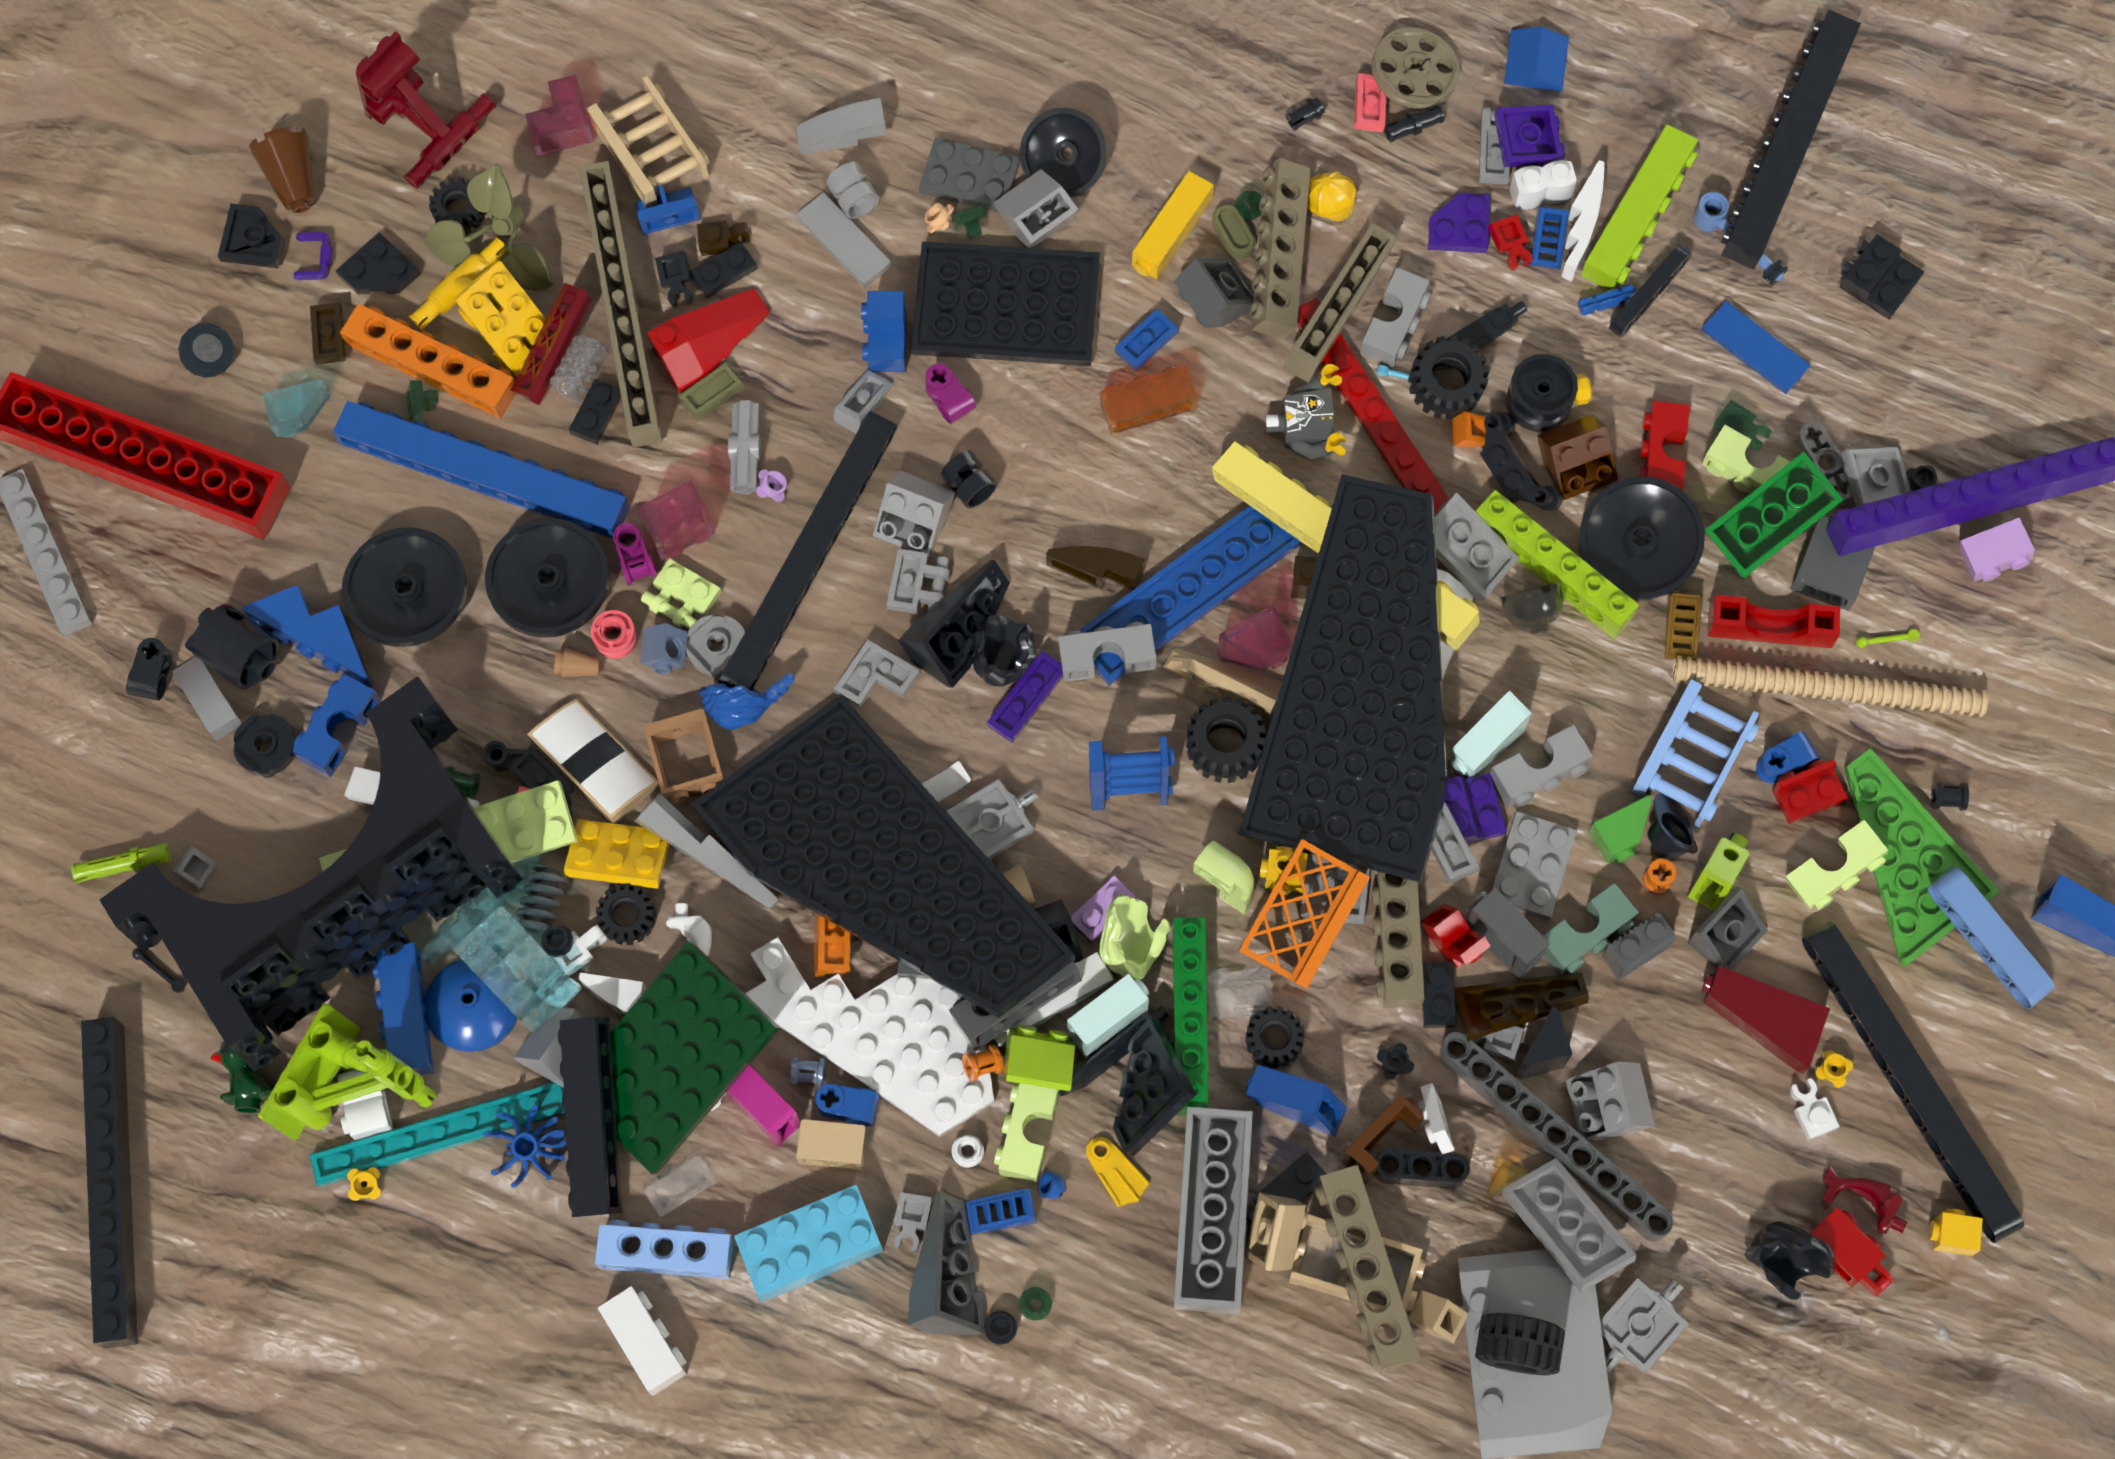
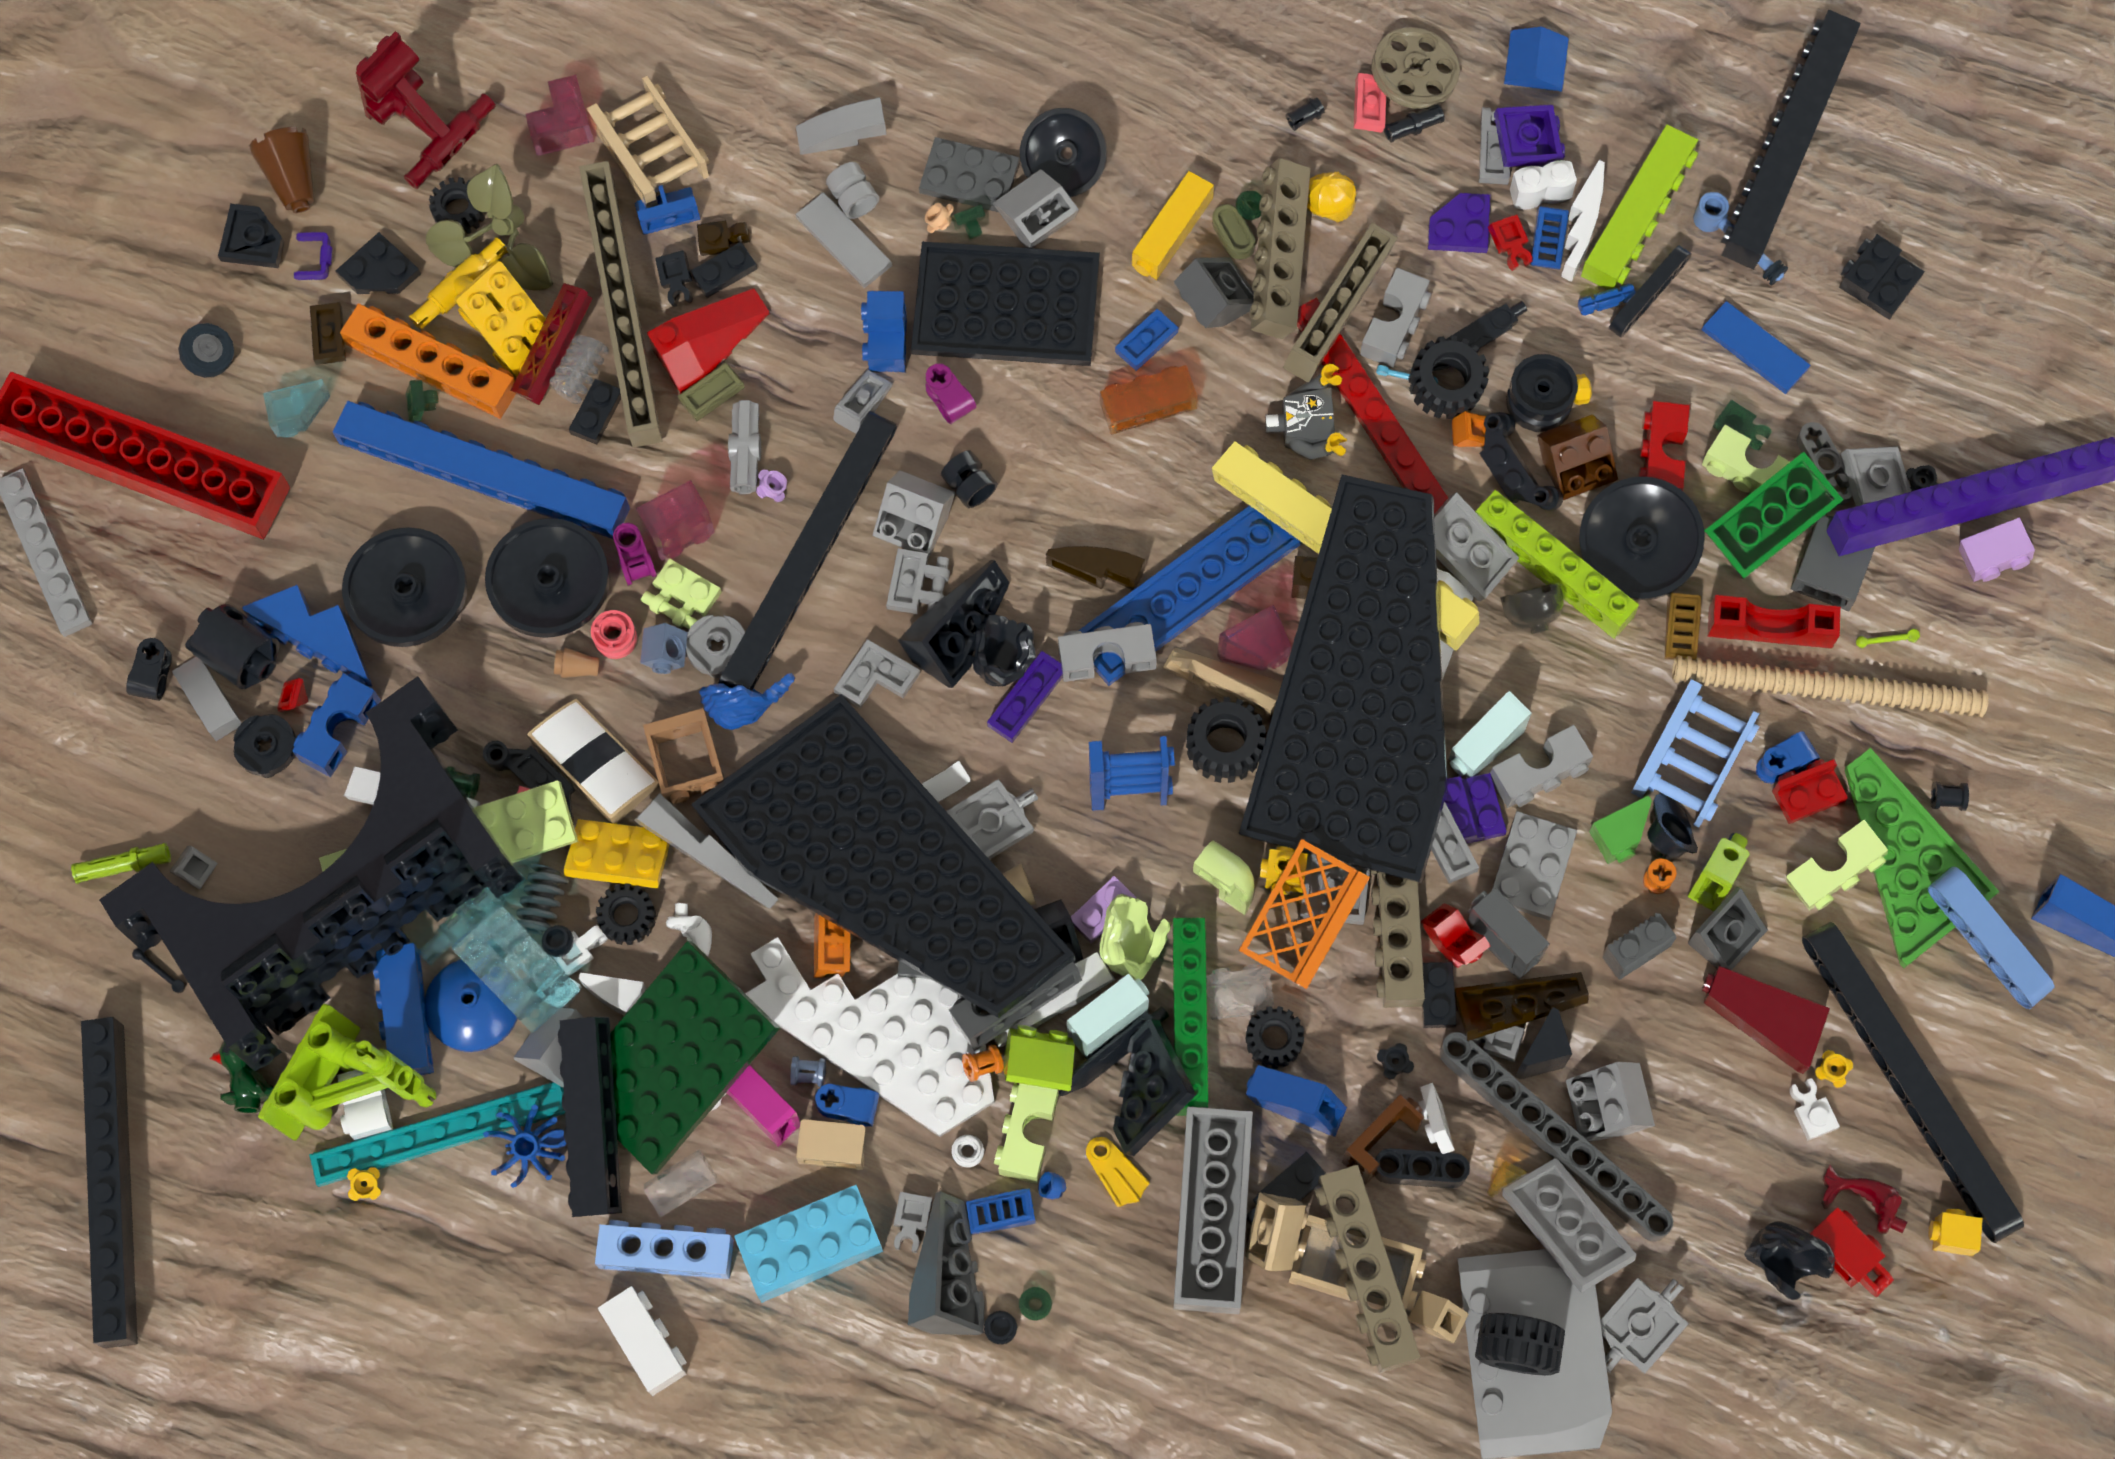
sand green arch [1543,883,1639,975] -> none
none -> red slope [277,678,309,712]

